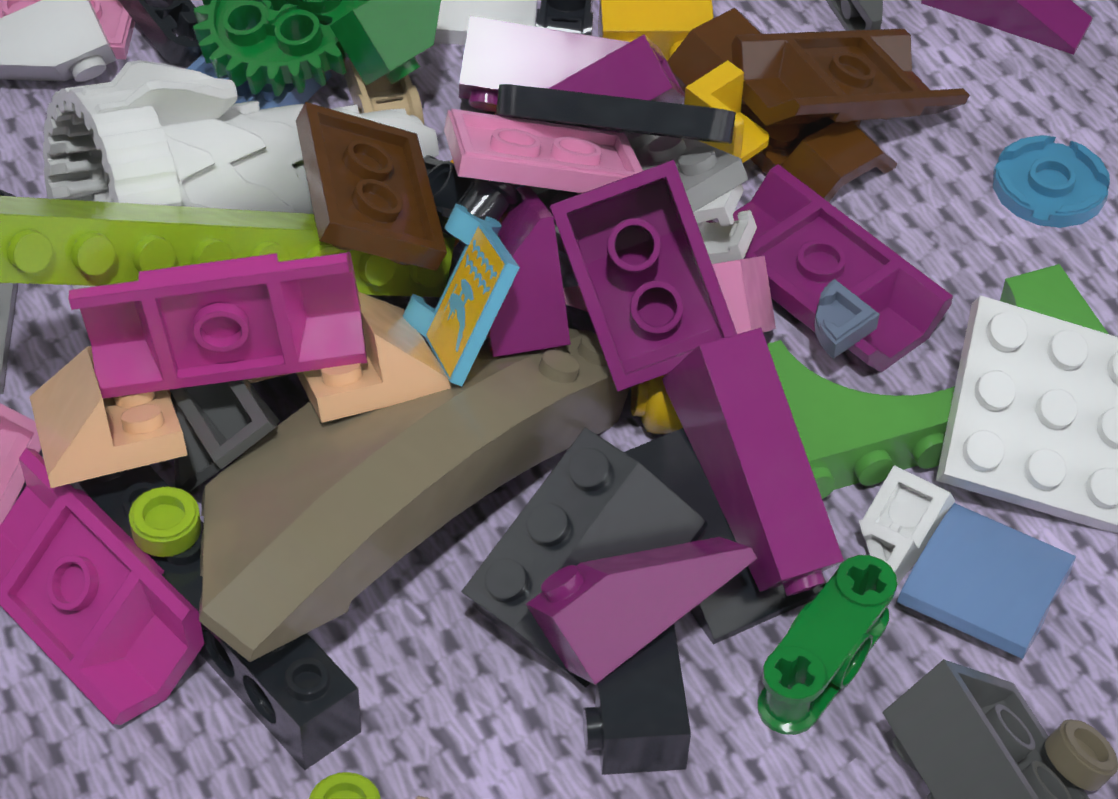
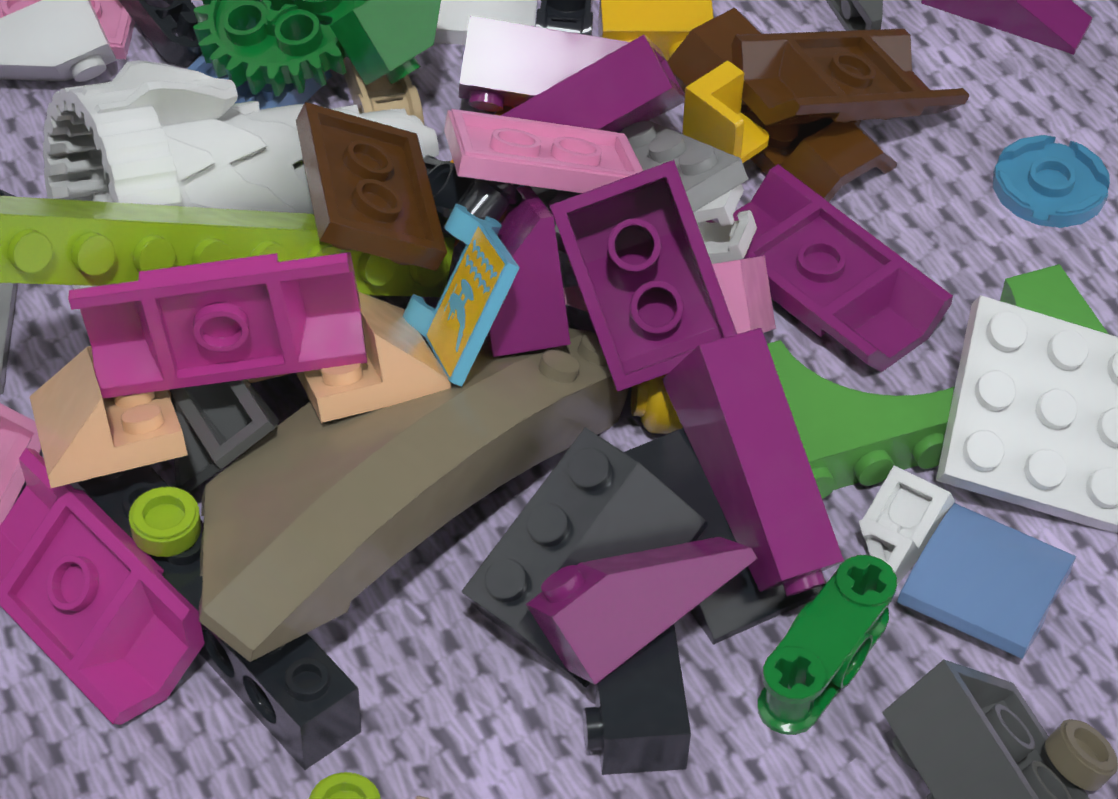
black beam [495,84,736,144] -> none
sand blue tile [814,279,880,359] -> none

